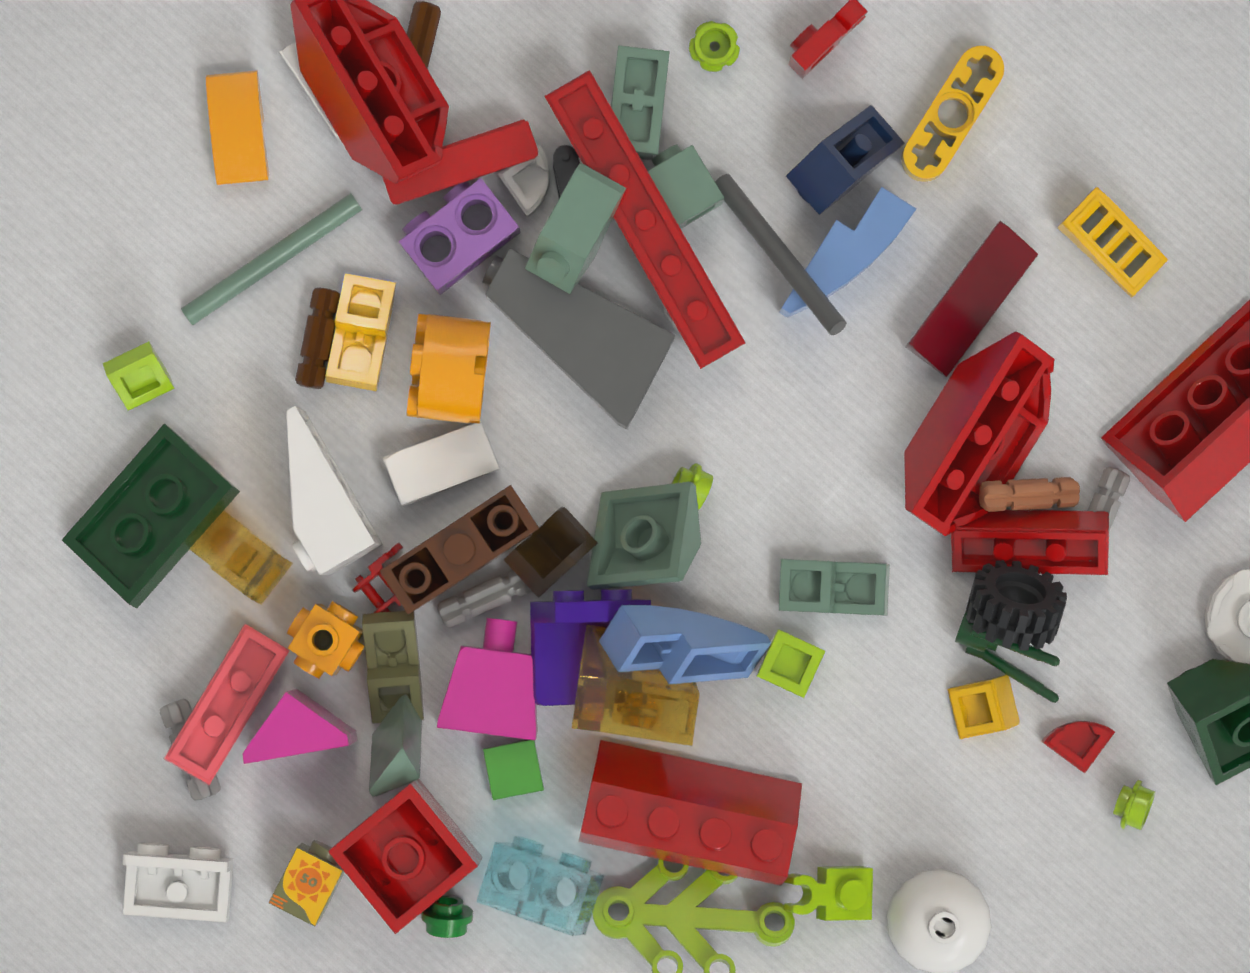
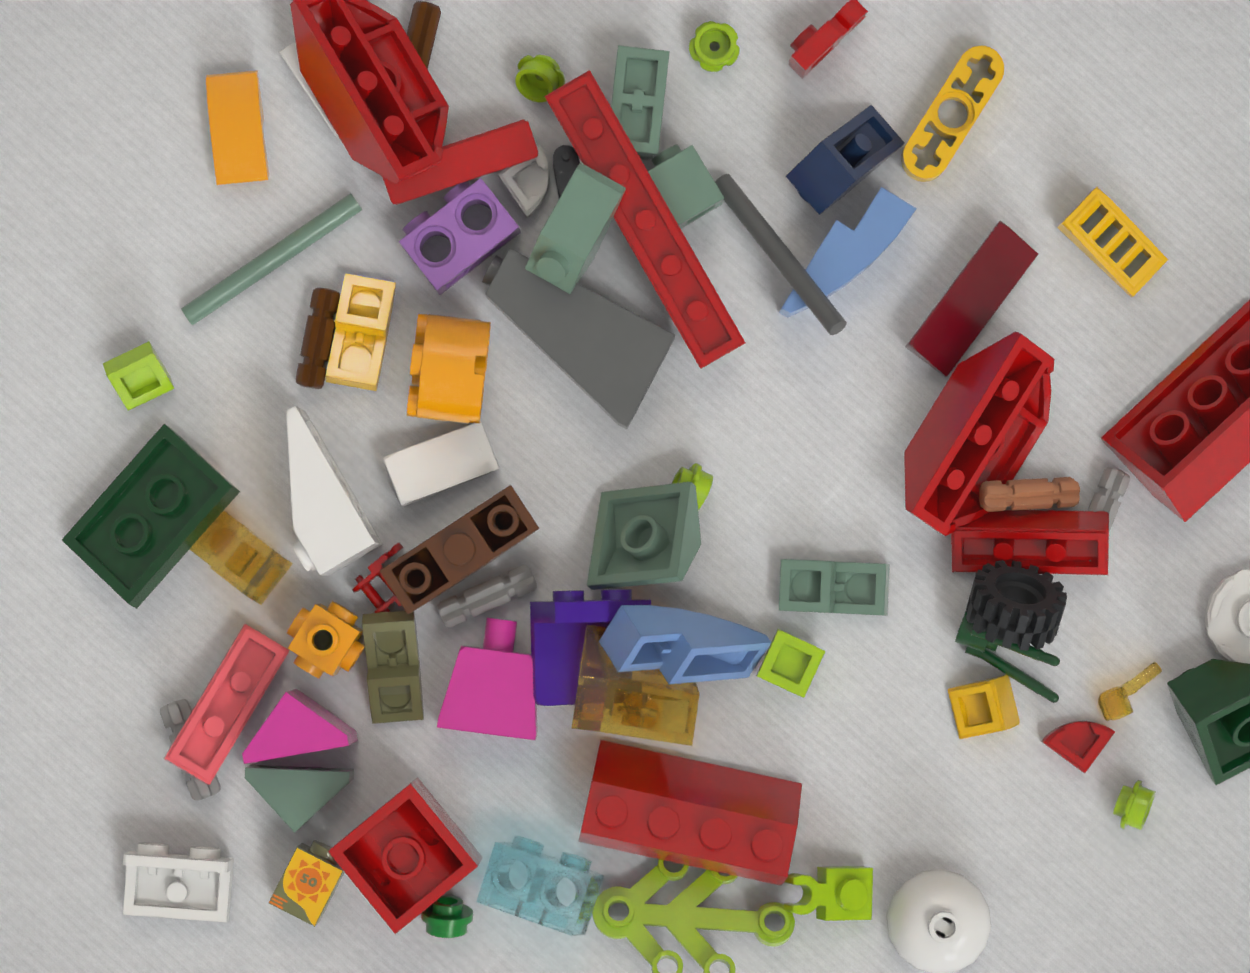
sand green slope [369,694,422,797] -> none
bright green tile [483,740,544,800] -> none
dark brown panel [504,507,598,598] -> none
none -> sand green slope [244,765,354,833]
none -> lime plate [515,54,565,103]
none -> clear yellow hand [1098,662,1162,721]

